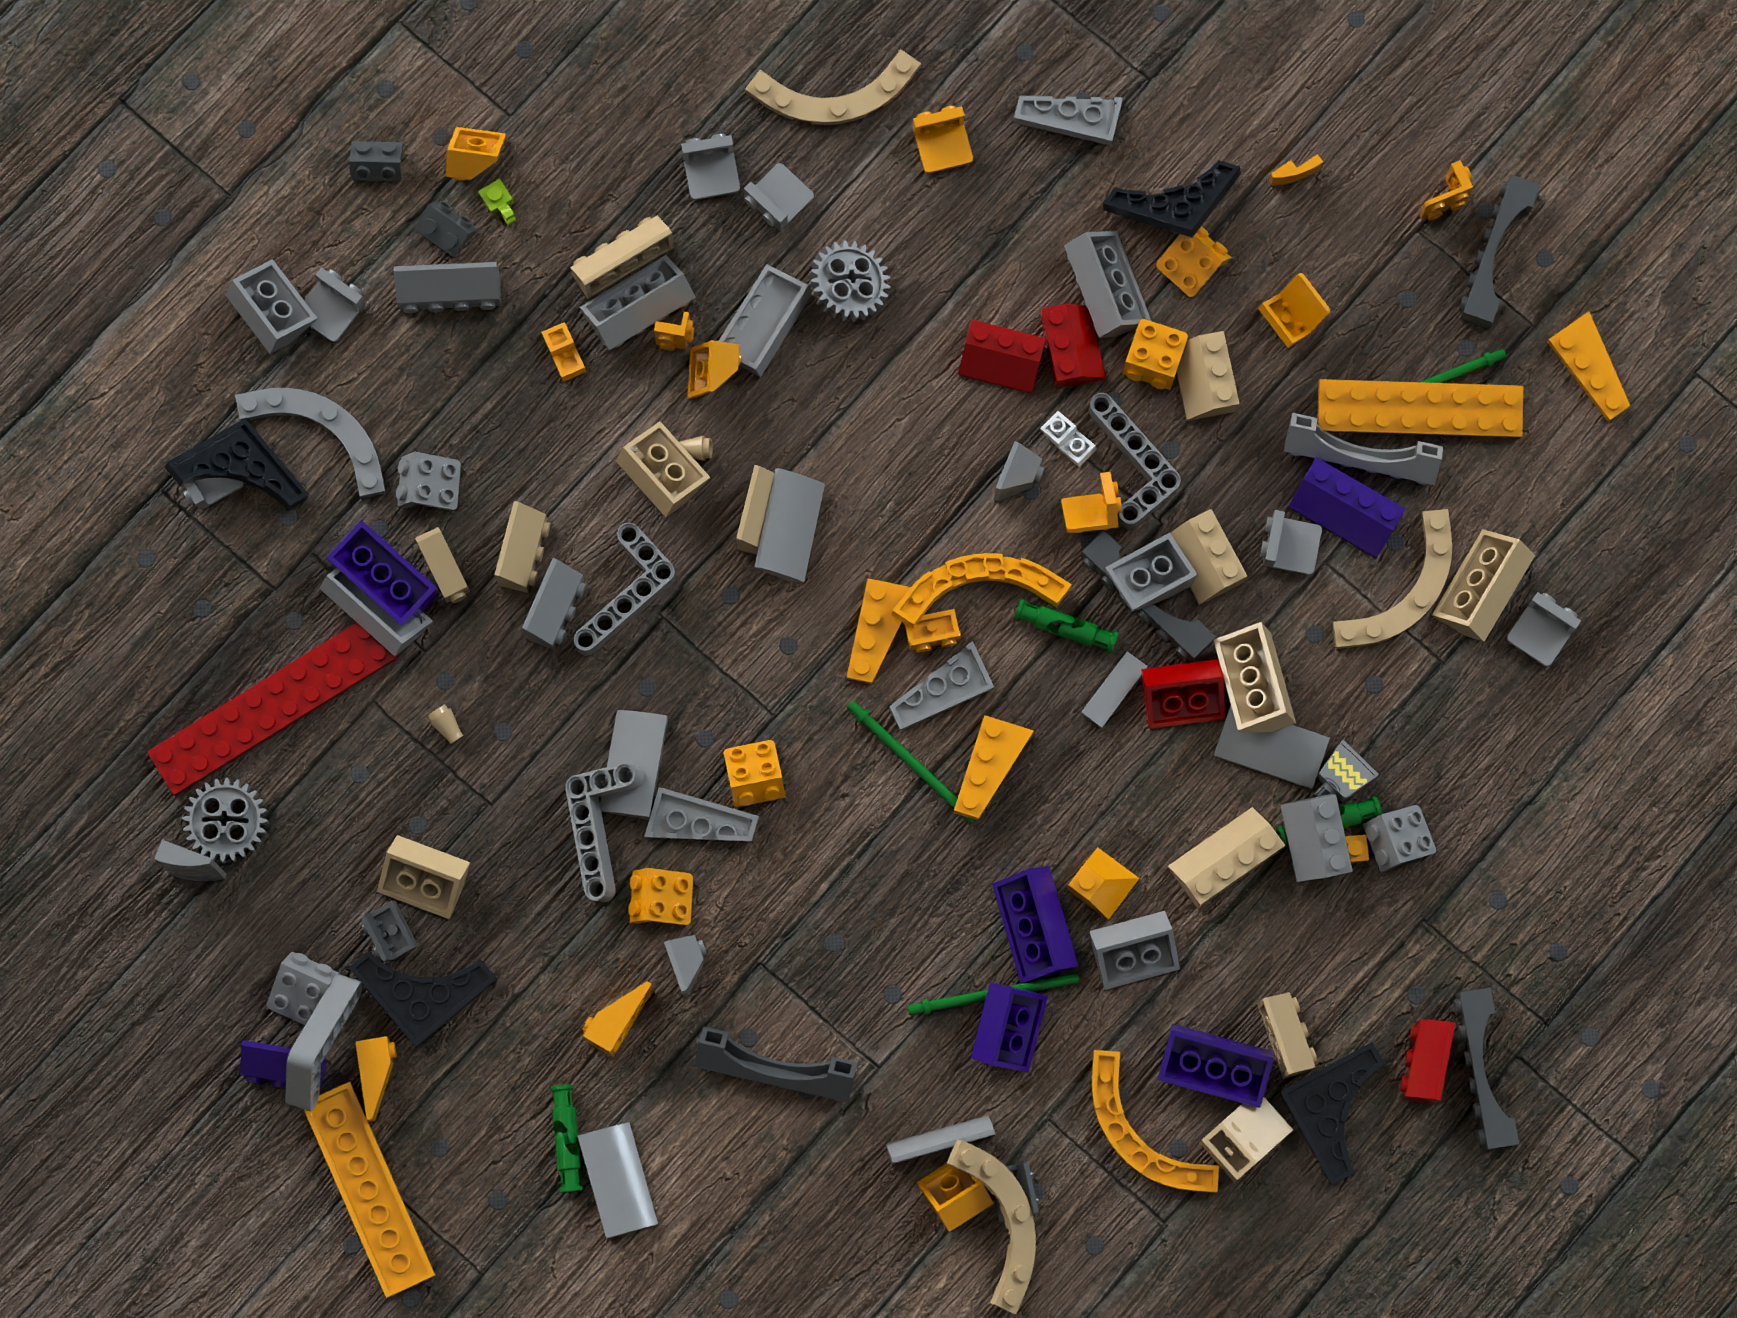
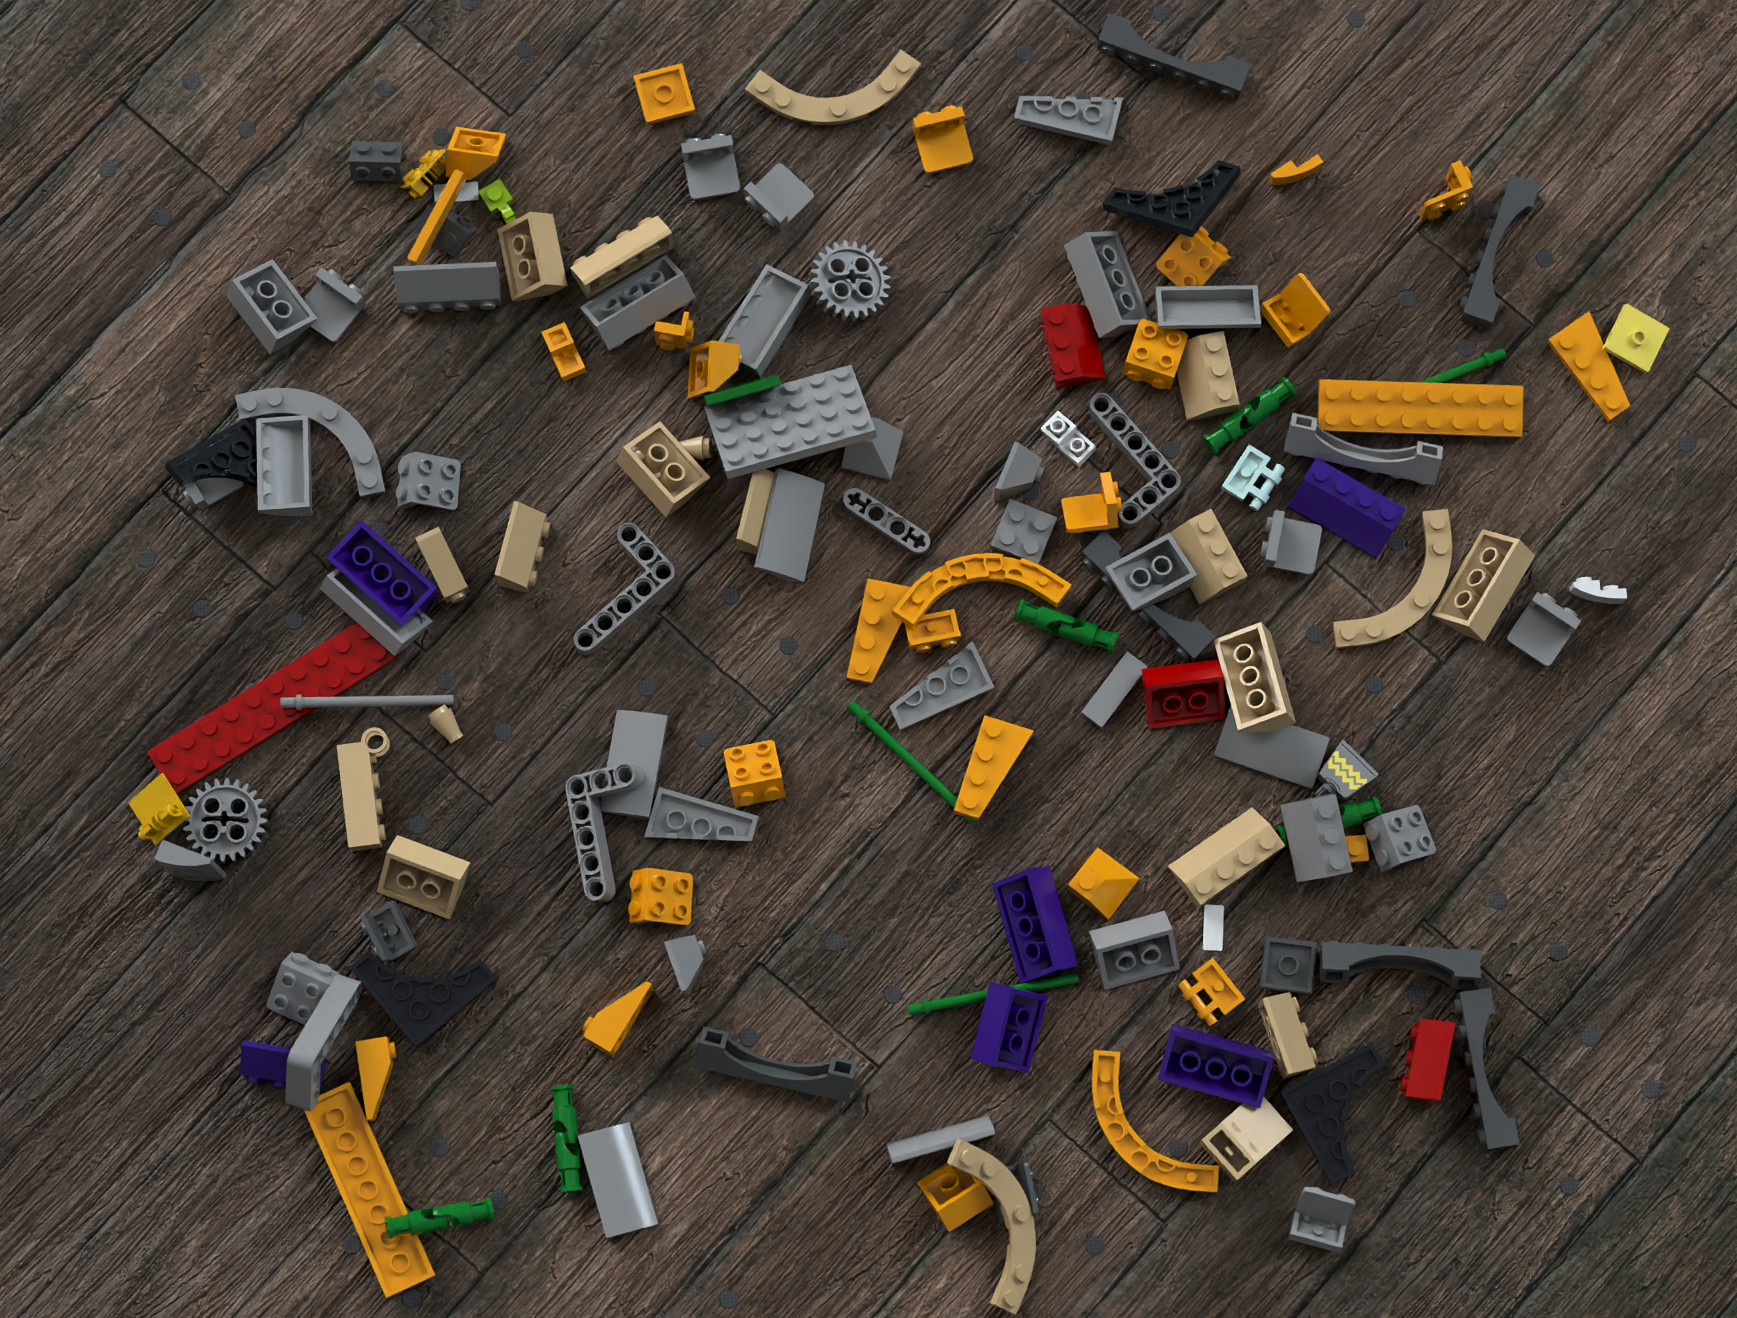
light grey slope [522,558,586,650] -> none
red slope [958,319,1046,394] -> none
none -> yellow hinge [128,773,190,845]
none -> light grey slope [256,415,312,516]
none -> light grey bar [280,695,453,710]
none -> tan hinge [337,727,390,852]
none -> green piece [384,1197,494,1239]
none -> yellow hinge [400,149,447,199]
none -> light orange tile [407,169,467,266]
none -> white sticker [434,182,479,202]
none -> tan slope [497,212,567,302]
none -> light orange plate [633,63,695,125]
none -> green tile [703,374,781,406]
none -> light grey plate [704,365,877,479]
none -> light grey slope [841,417,904,481]
none -> light grey beam [843,488,930,555]
none -> light grey plate [990,499,1057,564]
none -> dark grey arch [1097,13,1251,99]
none -> light grey slope [1155,285,1261,329]
none -> light orange plate [1177,958,1245,1027]
none -> green piece [1202,376,1297,455]
none -> white sticker [1203,905,1224,951]
none -> light aqua plate [1221,445,1285,511]
none -> dark grey plate [1259,936,1317,995]
none -> light grey bracket [1288,1187,1356,1253]
none -> dark grey arch [1319,941,1481,991]
none -> white slope [1569,577,1627,604]
none -> light yellow plate [1602,304,1670,373]

